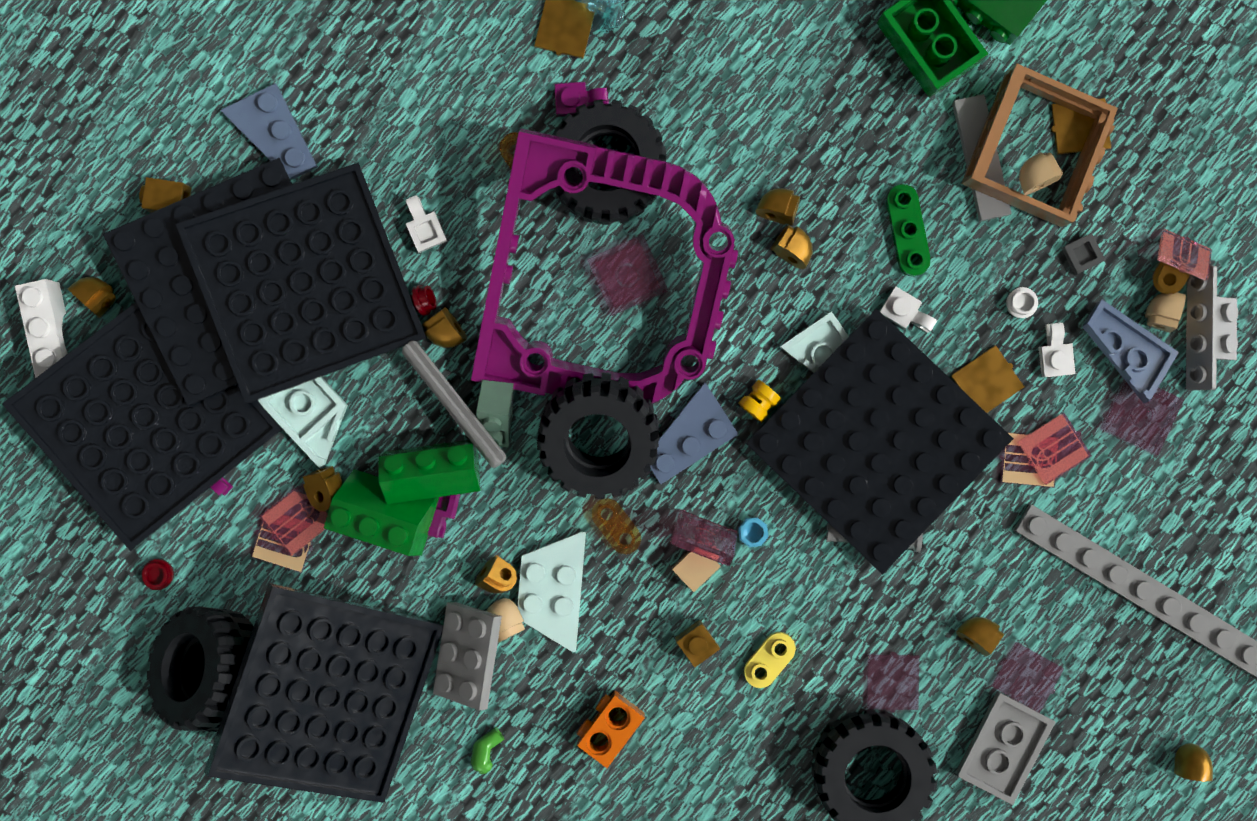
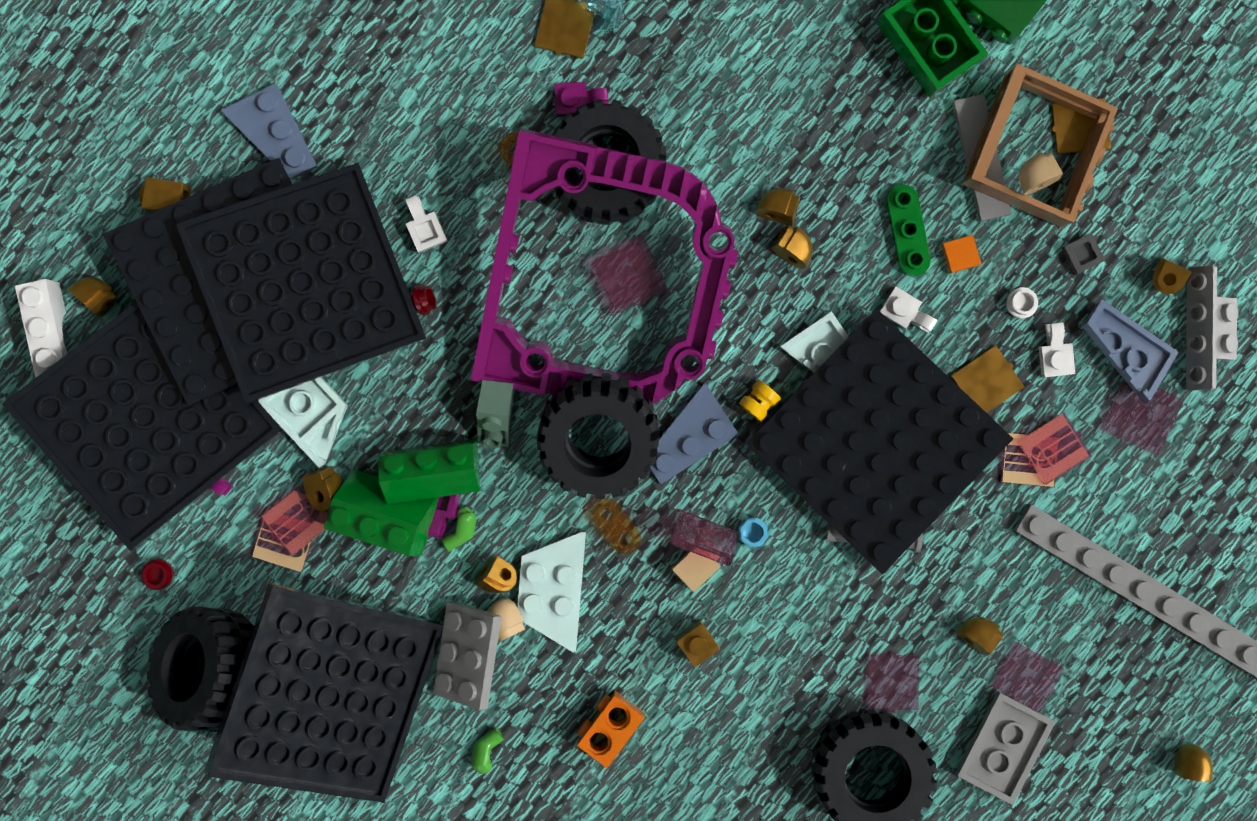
light grey axle [402,341,506,468] -> none
pearl gold piece [422,307,467,348] -> none
light yellow plate [744,632,796,688] -> none
tan piece [1145,292,1186,333] -> none
clear pink piece [1157,229,1212,281] -> none
none -> bright green arm [442,507,477,552]
none -> orange tile [941,235,981,274]

